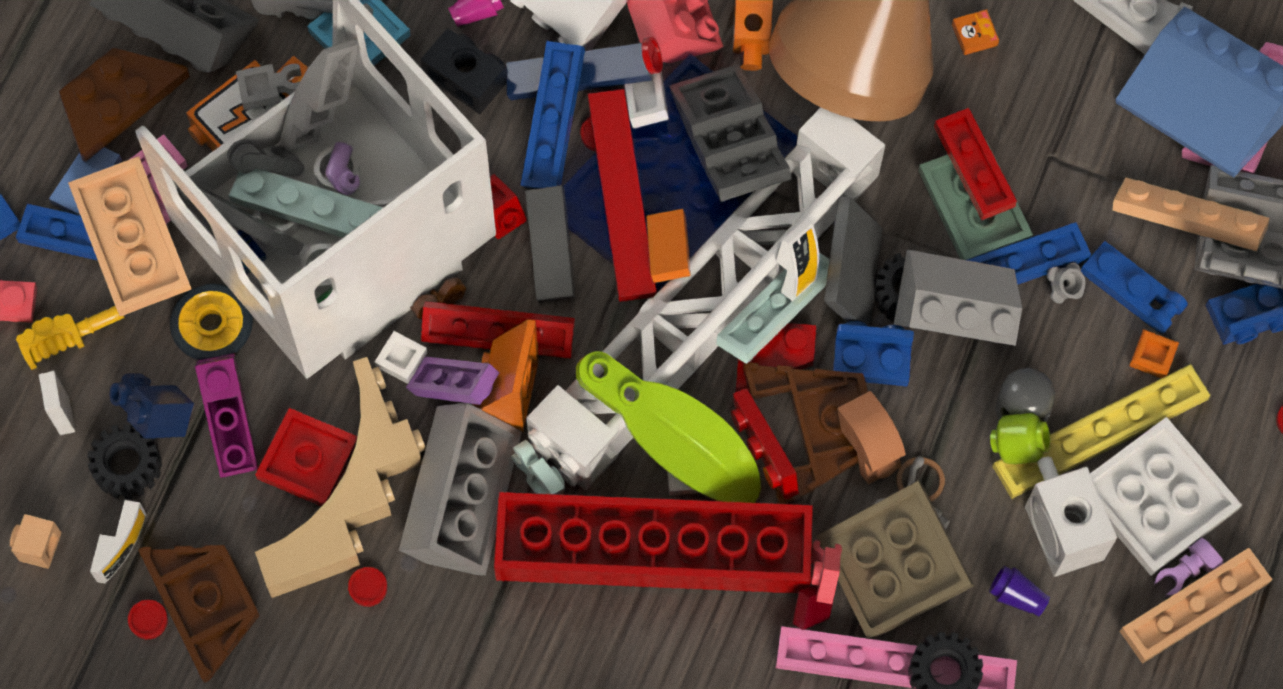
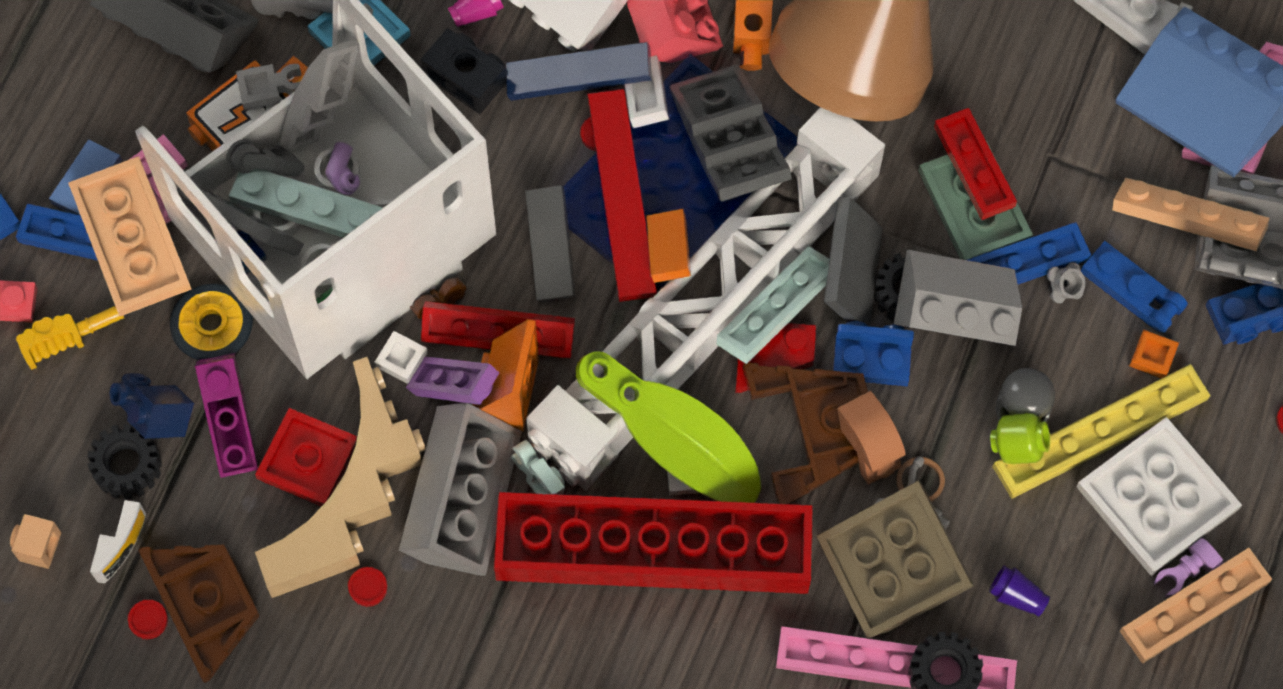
white tile [39,371,75,435] -> none
reddish brown wing [59,48,190,162] -> none
red bracket [490,174,527,240] -> none
blue plate [521,41,585,189] -> none
red piece [641,37,663,74] -> none
red plate [731,388,799,500] -> none
slope [776,218,819,301] -> none
dark red tile [793,585,836,630] -> none
coral plate [811,540,842,604] -> none
orange tile [952,9,999,55] -> none
white piece [1025,457,1117,577] -> none

